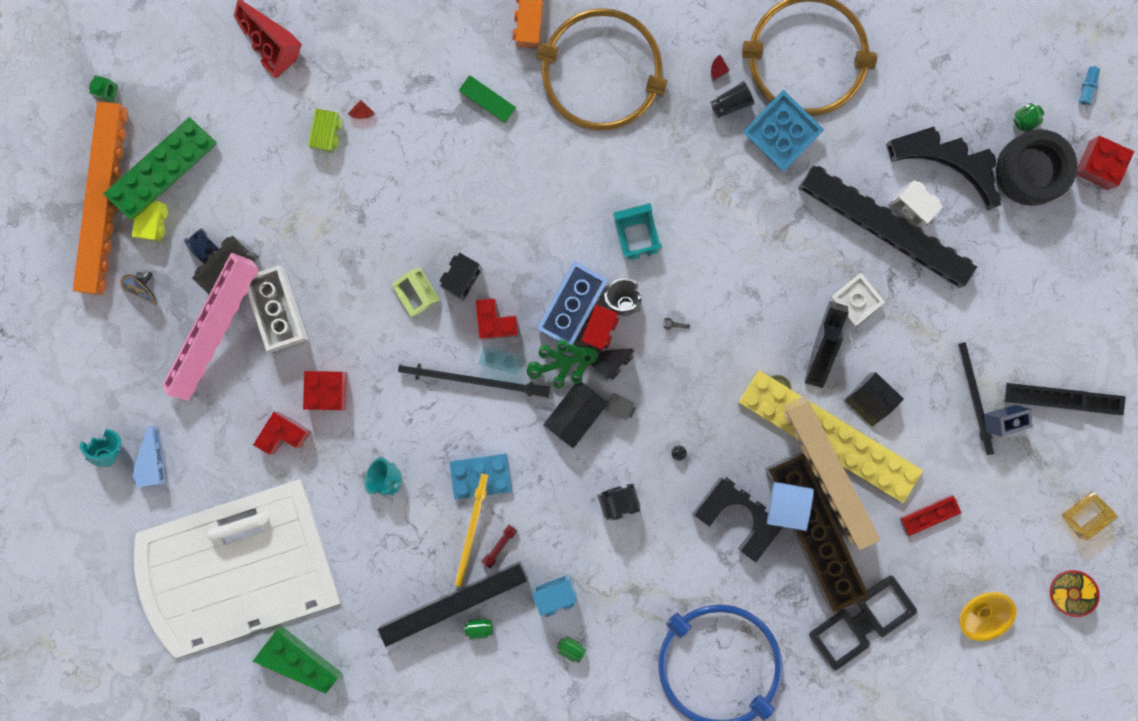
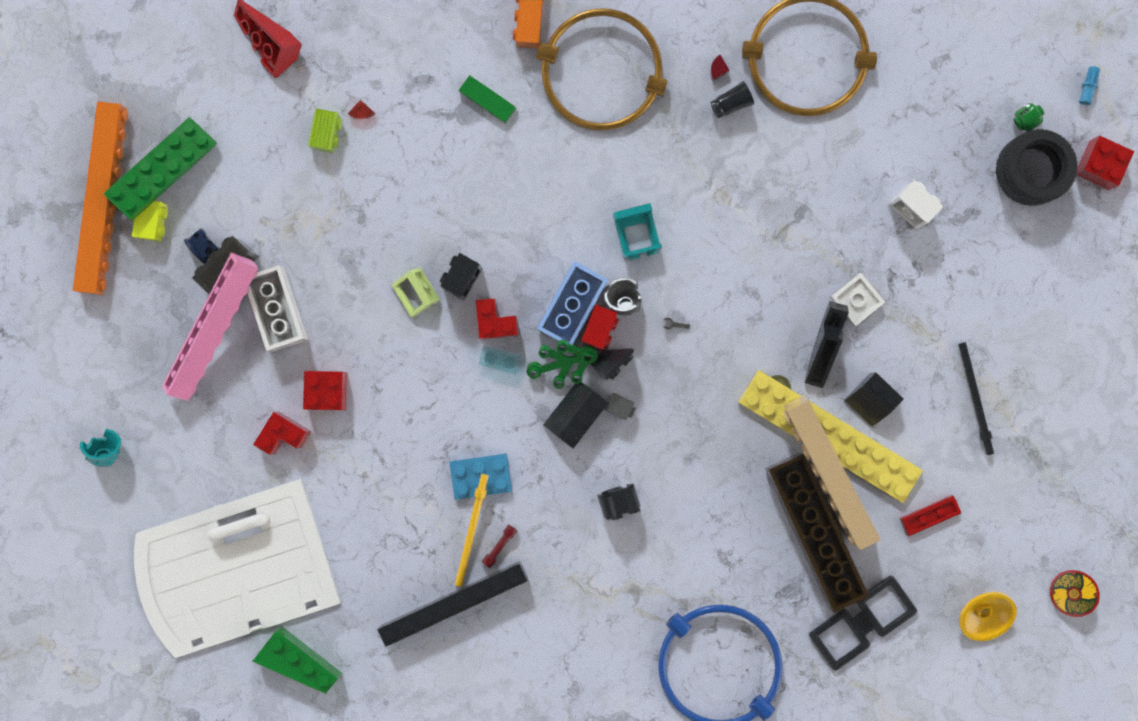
green brick [89,75,118,103] -> none
shield [120,270,157,305] -> none
light blue slope [132,426,166,487] -> none
teal helmet [364,457,402,497] -> none
black bar [398,363,551,398] -> none
green brick [464,618,493,640] -> none
dark azure brick [532,574,577,617] -> none
green brick [556,636,586,663] -> none
black hinge [671,445,687,461] -> none
black arch [692,477,783,563] -> none
dark azure plate [742,89,824,172] -> none
light blue slope [767,482,813,531] -> none
black brick [798,165,977,288] -> none
black arch [886,126,1001,211] -> none
dark blue brick [984,405,1033,437] -> none
black slope [1004,383,1126,416] -> none
clear yellow tile [1062,491,1118,541] -> none

